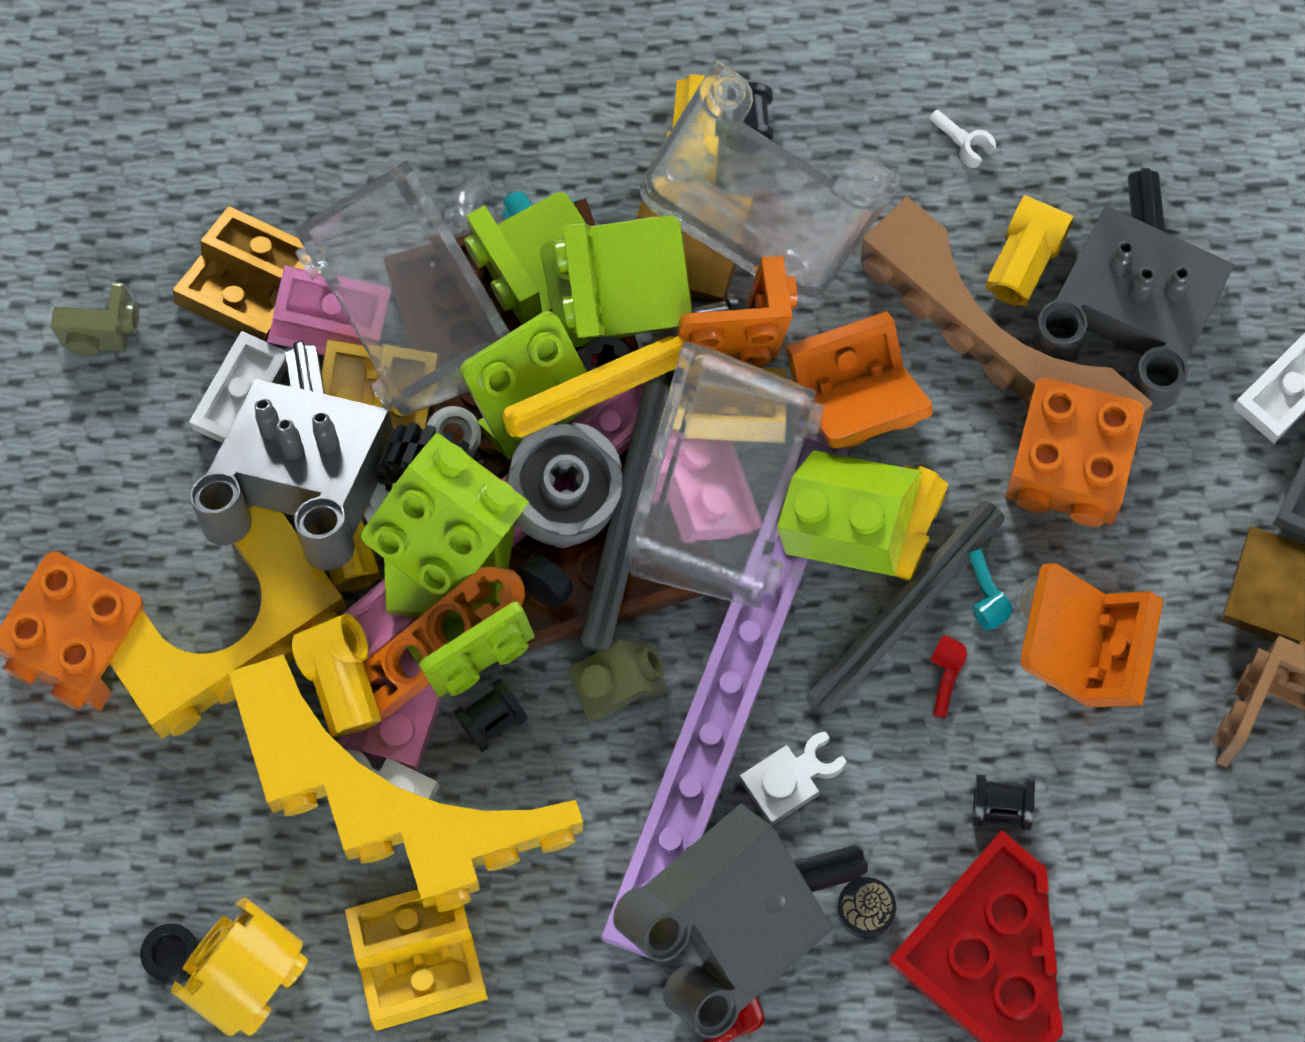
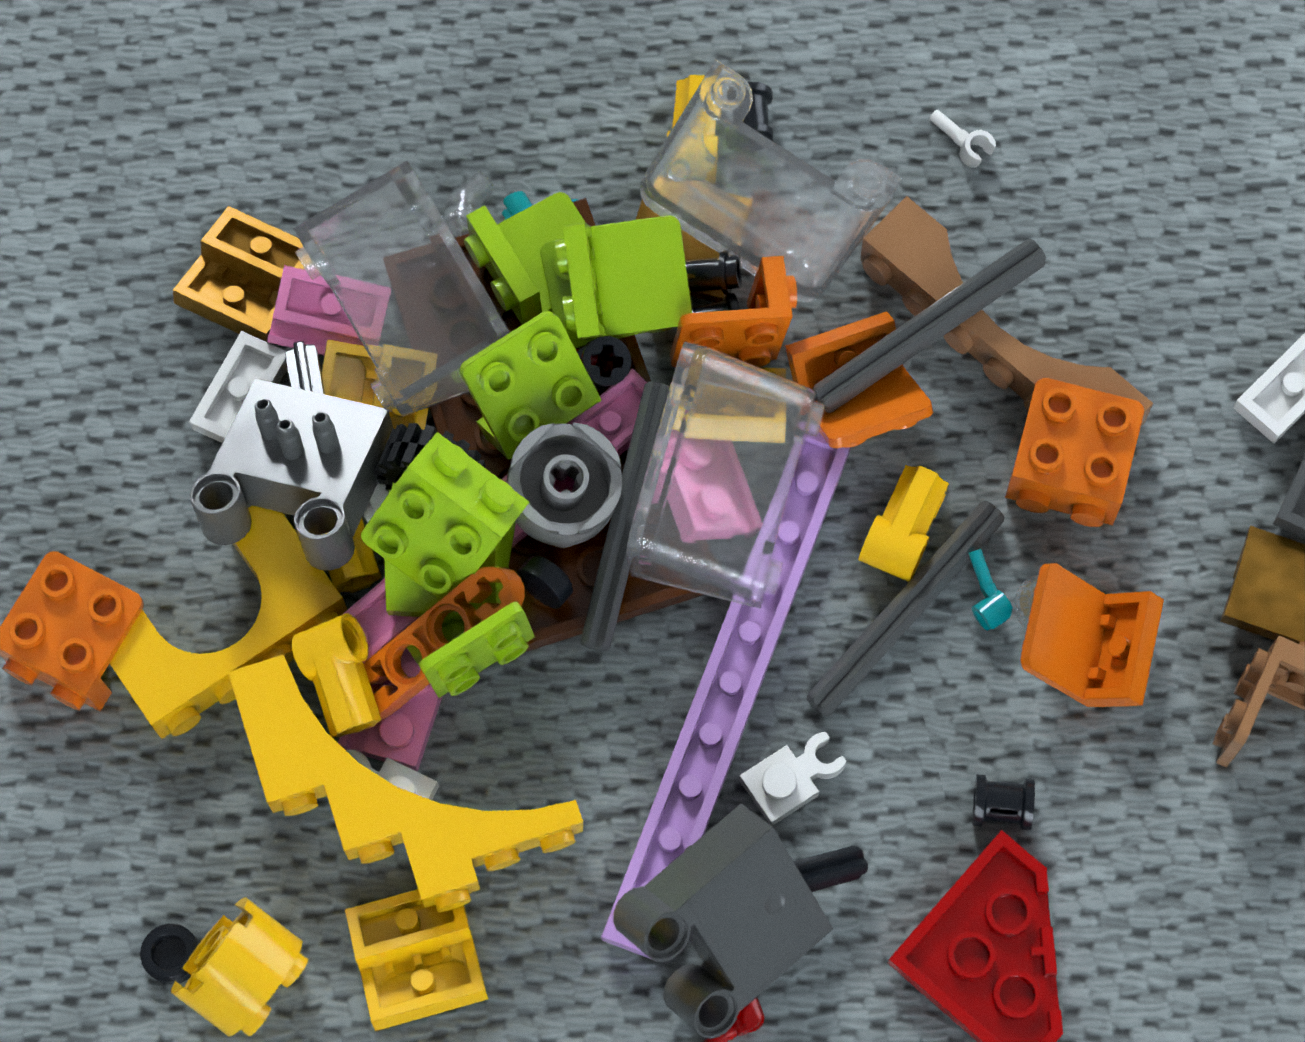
olive bracket [50,282,139,355] -> none
white plate [427,406,481,450] -> none
black bush [453,678,528,752] -> none
yellow axle [502,336,690,438] -> none
olive bracket [568,639,668,721] -> none
lime slope [777,450,922,576] -> none
black tile [837,877,896,938] -> none
red hand [930,635,967,719] -> none
yellow piece [985,195,1074,307] -> none
dark grey piece [1032,168,1235,411] -> none
none -> black pin [686,251,742,295]
none -> dark grey axle [813,239,1046,413]

